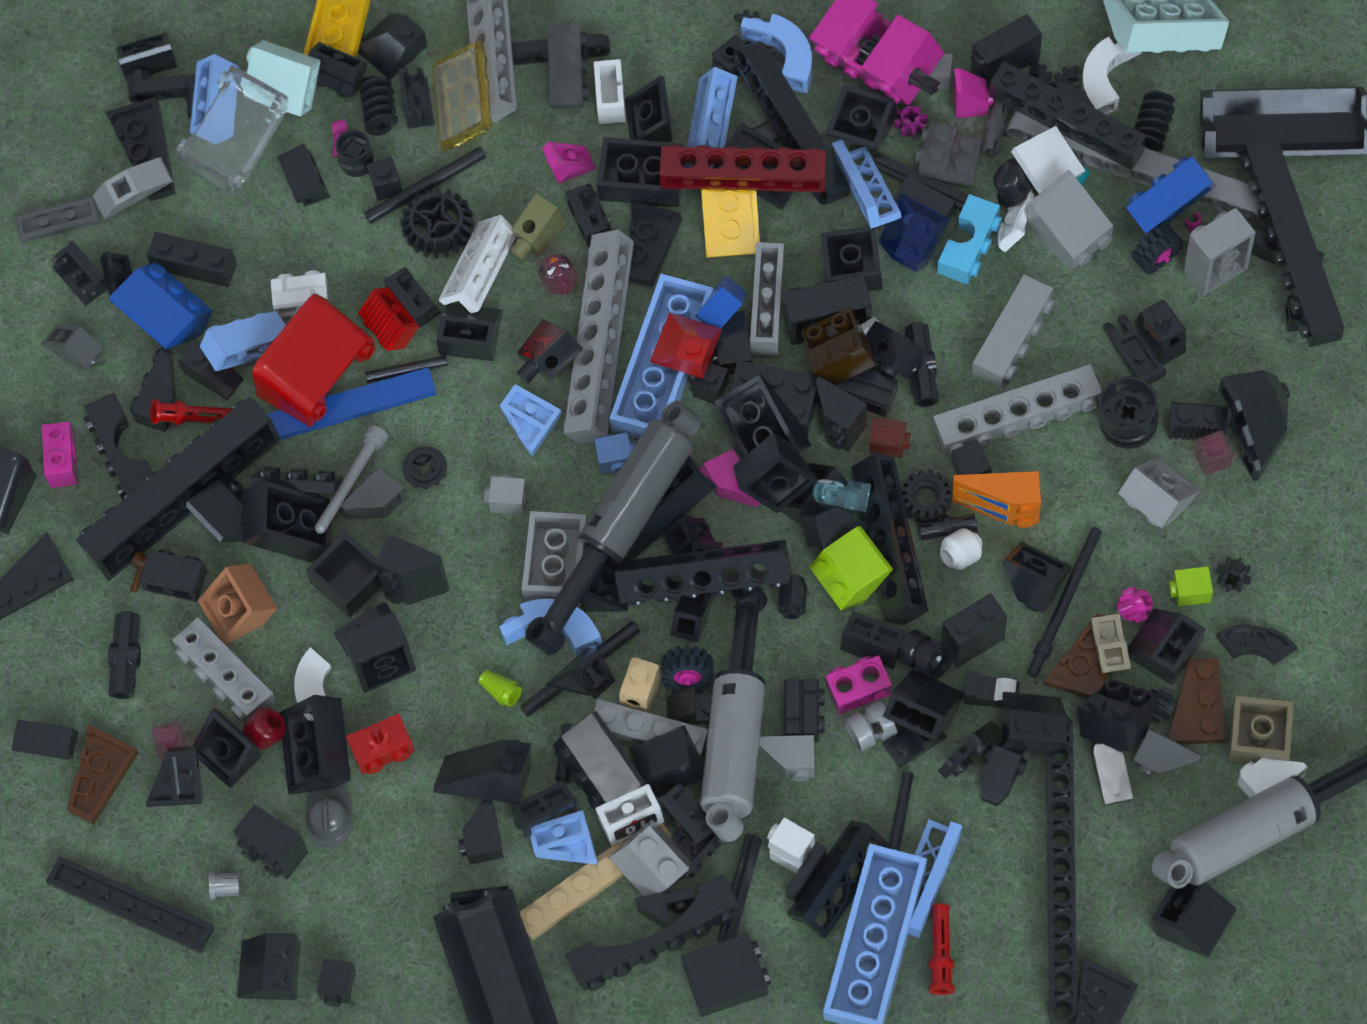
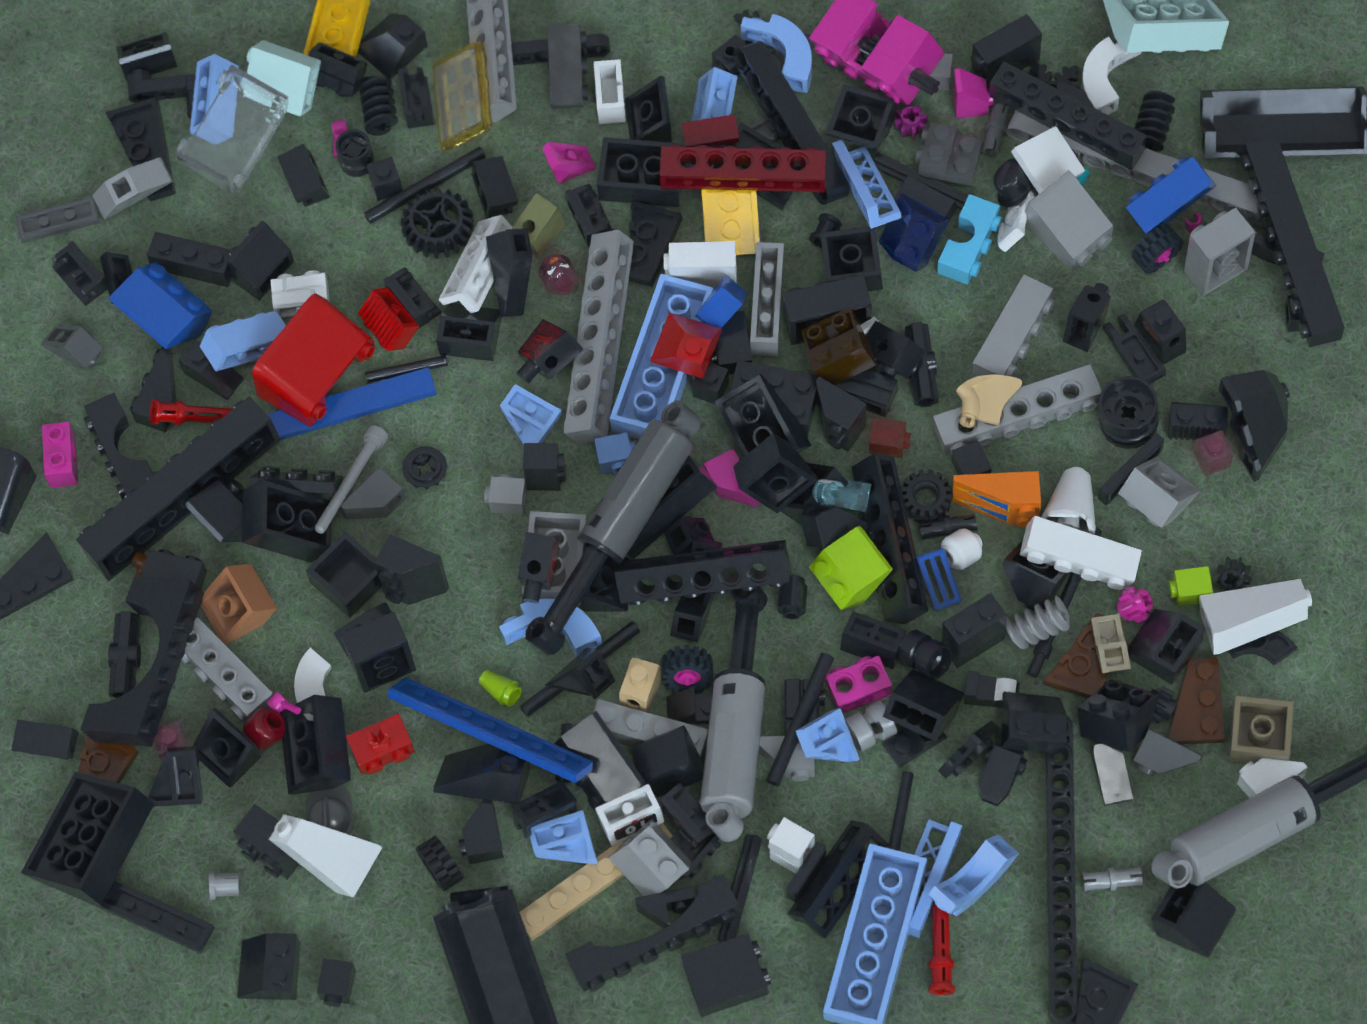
none -> black slope [21,772,155,905]
none -> black arch [80,577,204,747]
none -> black slope [227,221,294,301]
none -> dark pink hand [267,692,301,714]
none -> white slope [269,815,382,898]
none -> blue tile [388,677,593,783]
none -> black tyre [415,835,464,892]
none -> black hinge [471,156,518,219]
none -> black slope [486,228,533,317]
none -> black torso [518,532,560,603]
none -> black brick [523,443,567,491]
none -> white brick [664,241,737,290]
none -> dark red tile [681,114,739,147]
none -> black piece [766,653,834,786]
none -> light blue wing [796,708,860,762]
none -> black bush [809,213,842,248]
none -> blue tile [916,547,962,611]
none -> light blue arch [929,834,1019,916]
none -> tan arm [956,374,1022,428]
none -> light grey piece [1006,596,1070,649]
none -> white brick [1019,516,1142,590]
none -> white cone [1041,467,1096,535]
none -> black torso [1063,283,1111,353]
none -> light grey pin [1081,867,1143,892]
none -> black tile [1098,433,1164,505]
none -> white slope [1199,579,1312,655]

